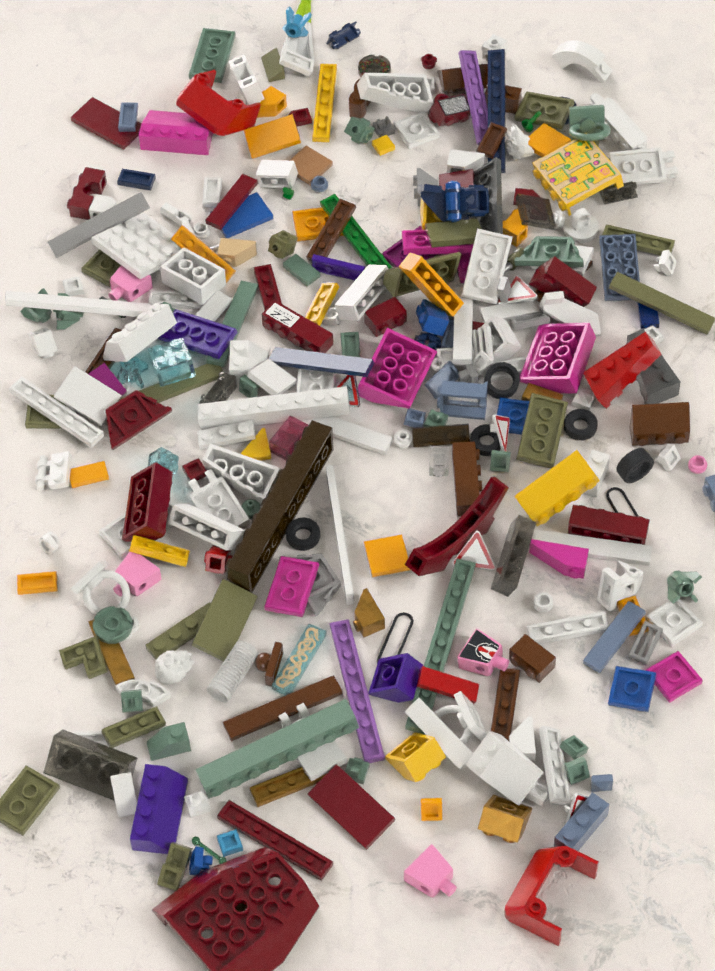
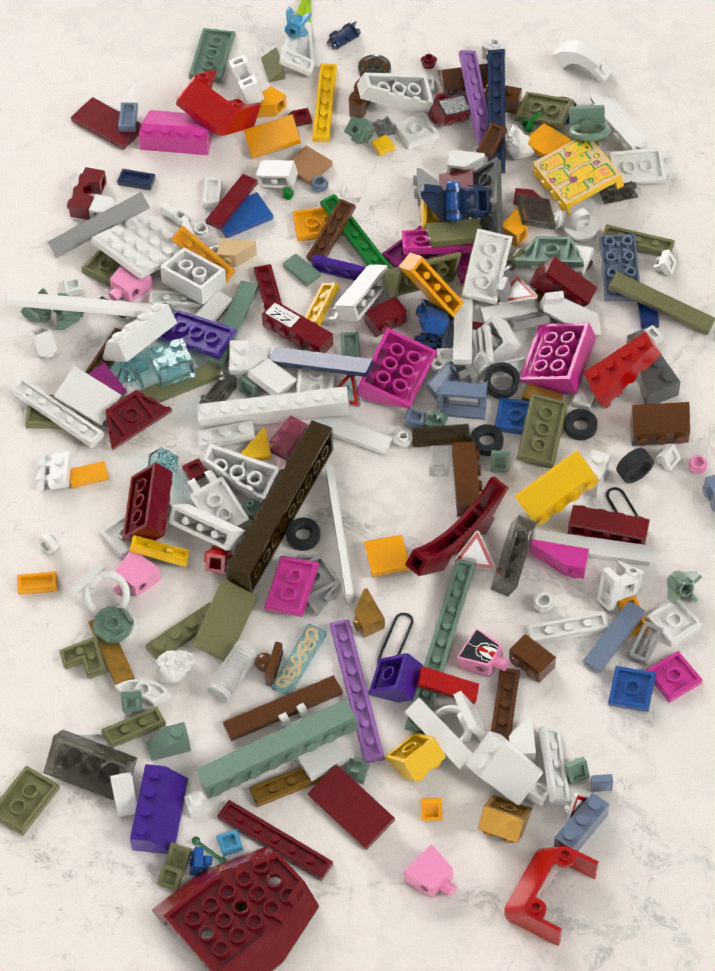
olive brick [268,230,298,259] -> none
white piece [490,415,510,451] -> none
sand green tile [559,735,589,760] -> none

